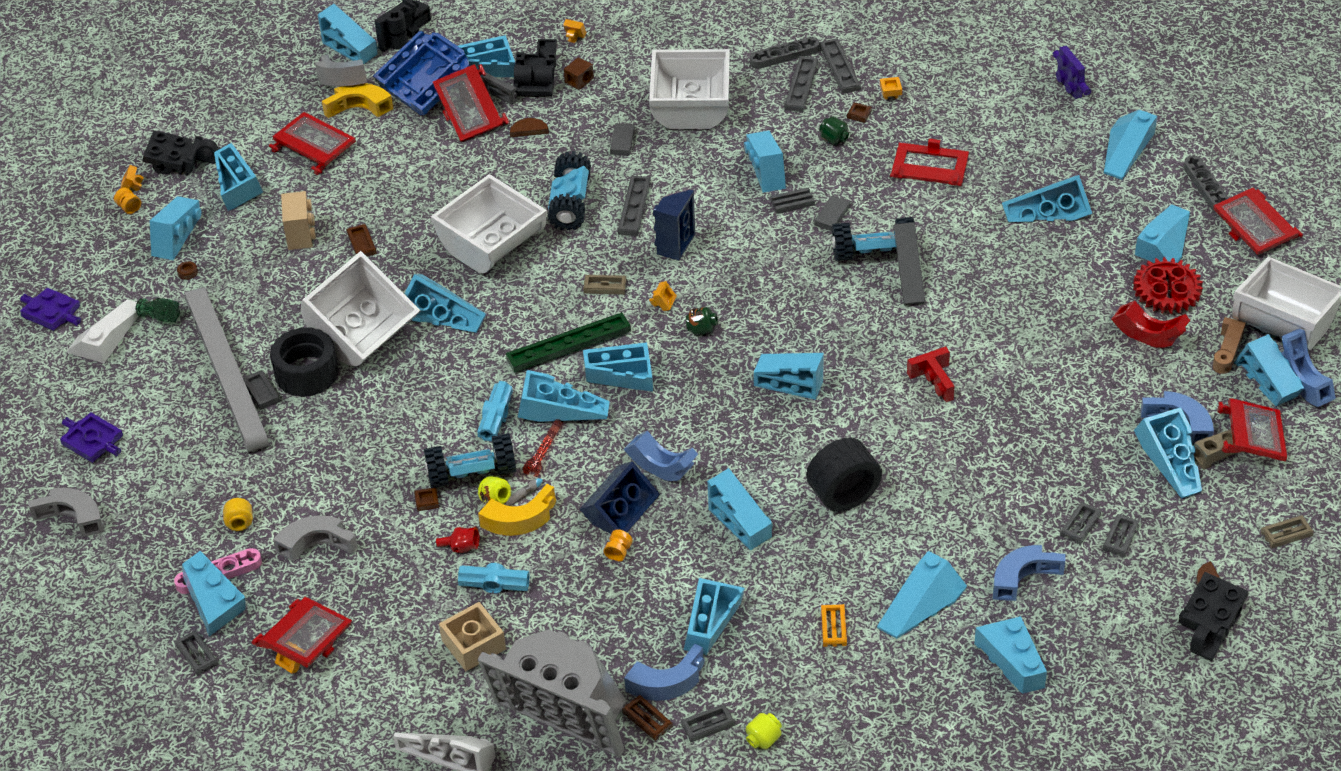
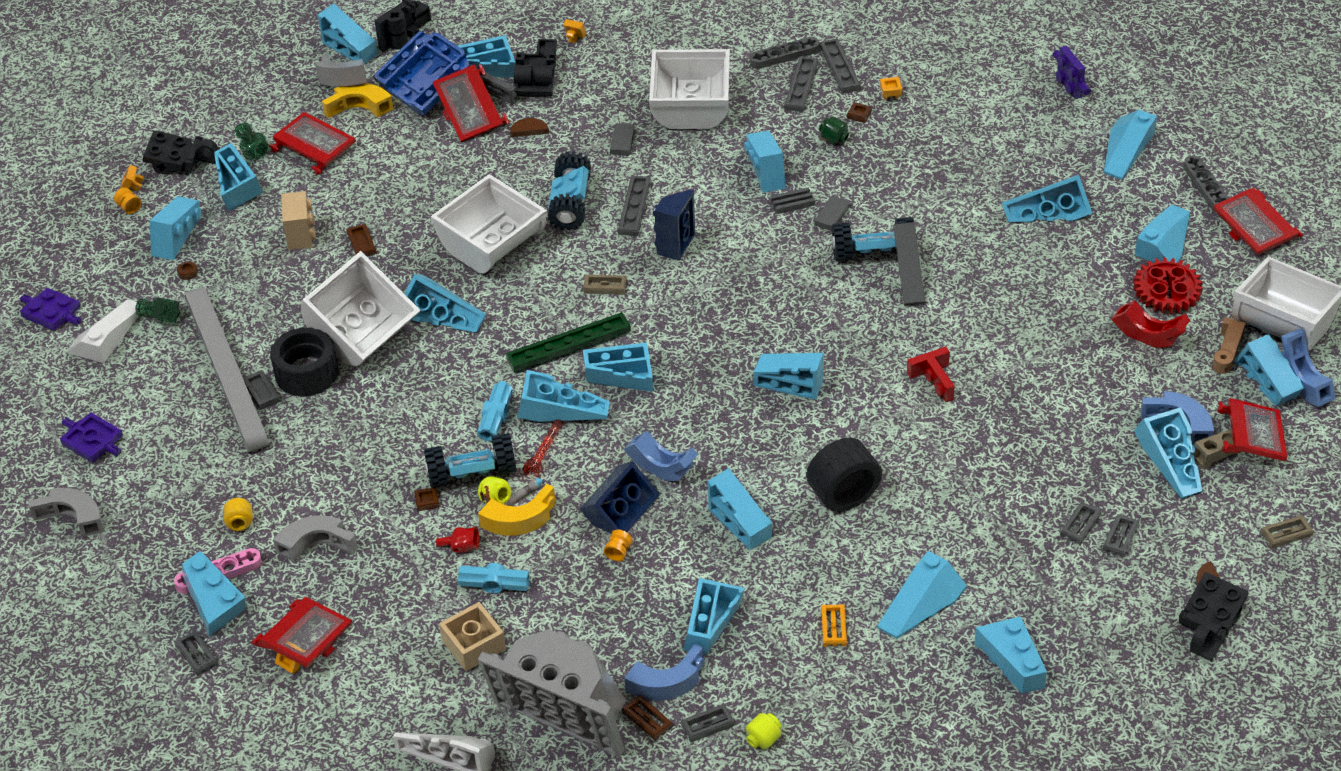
reddish brown brick [563,57,594,90] -> none
light orange tile [649,281,677,311] -> none
dark green head [686,307,718,336] -> none
red piece [890,139,969,186] -> none
medium blue arch [993,545,1065,601] -> none
none -> clear green connector [234,122,269,161]

